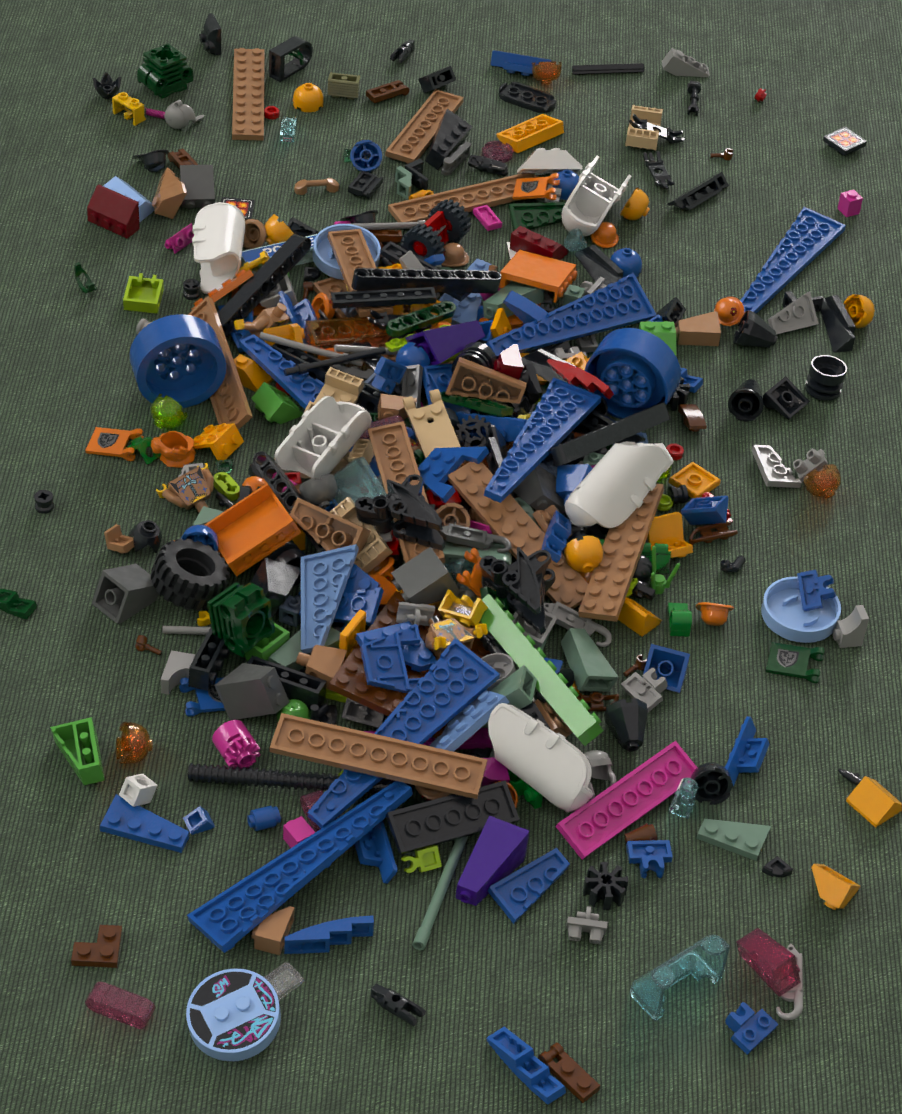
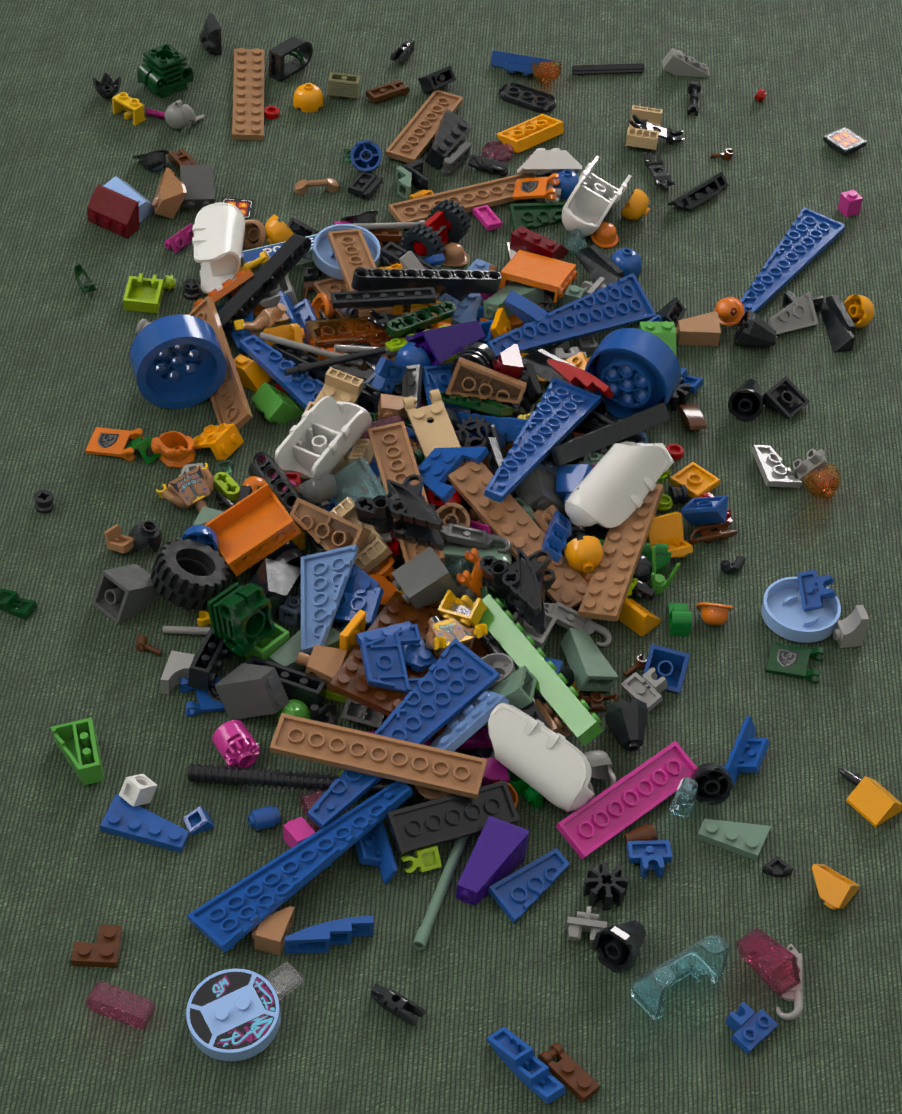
clear orange cylinder [115,722,153,764] -> none
clear neon green cylinder [150,394,188,429] -> none
clear light blue leg [280,116,297,142] -> none
light grey hips [396,602,435,626] -> none
black wheel [805,355,847,401] -> none
none -> lime plate [164,274,176,291]
none -> black cone [592,920,646,973]

